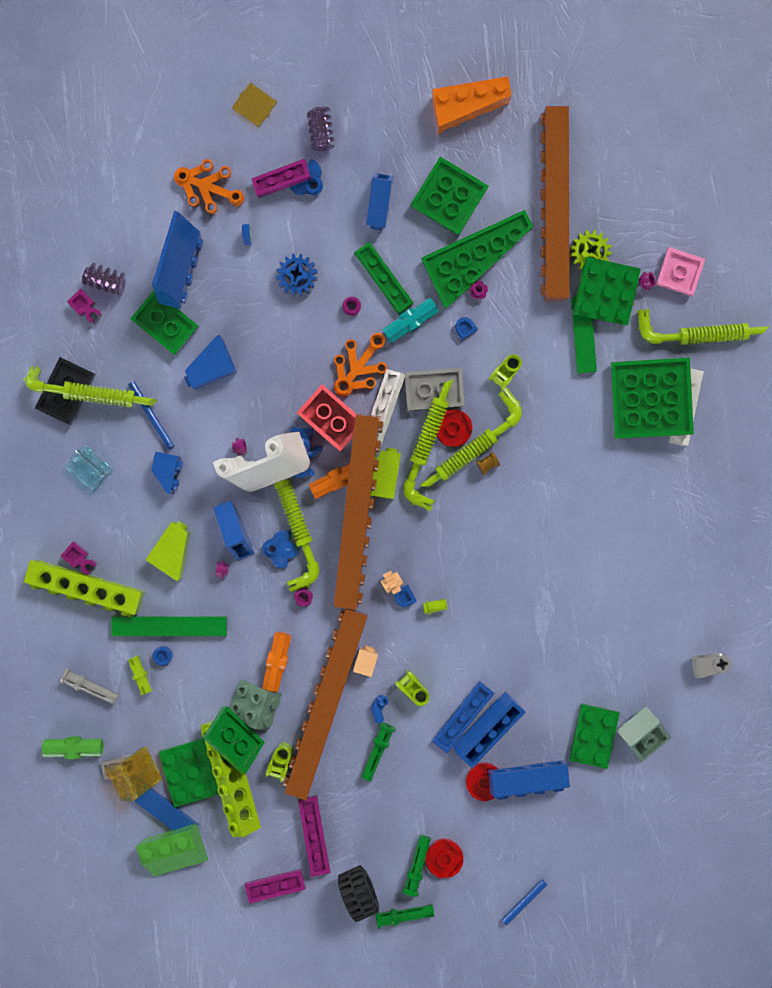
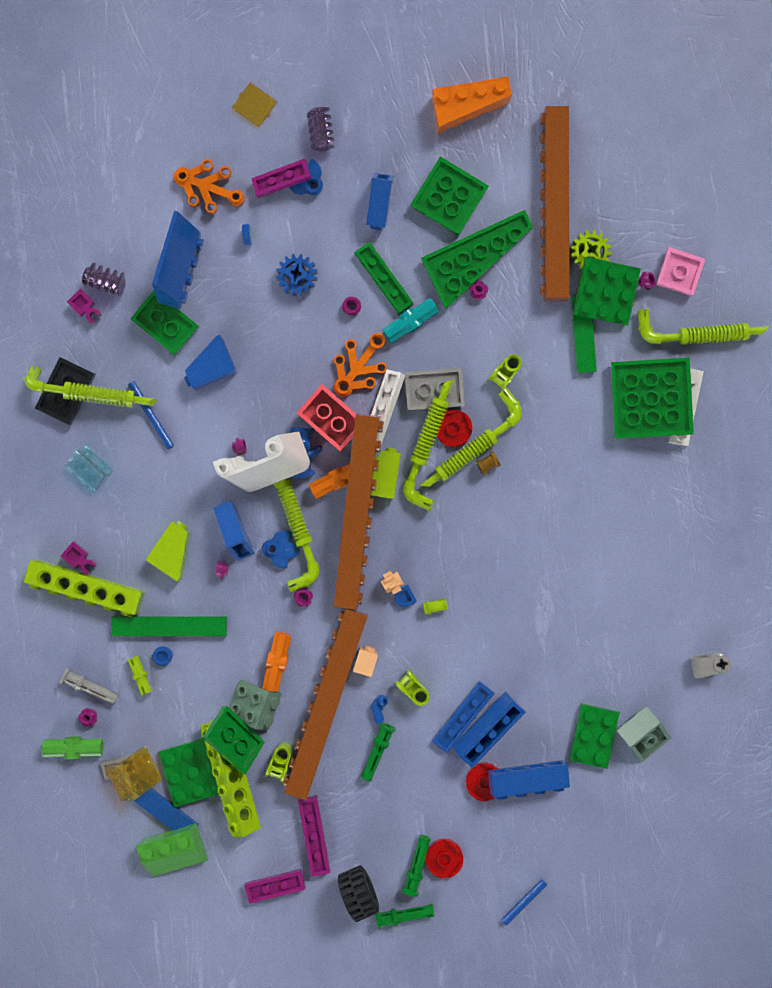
blue slope [151,451,183,494] -> none
blue tile [455,317,478,341] -> none
none -> magenta plate [78,708,97,727]

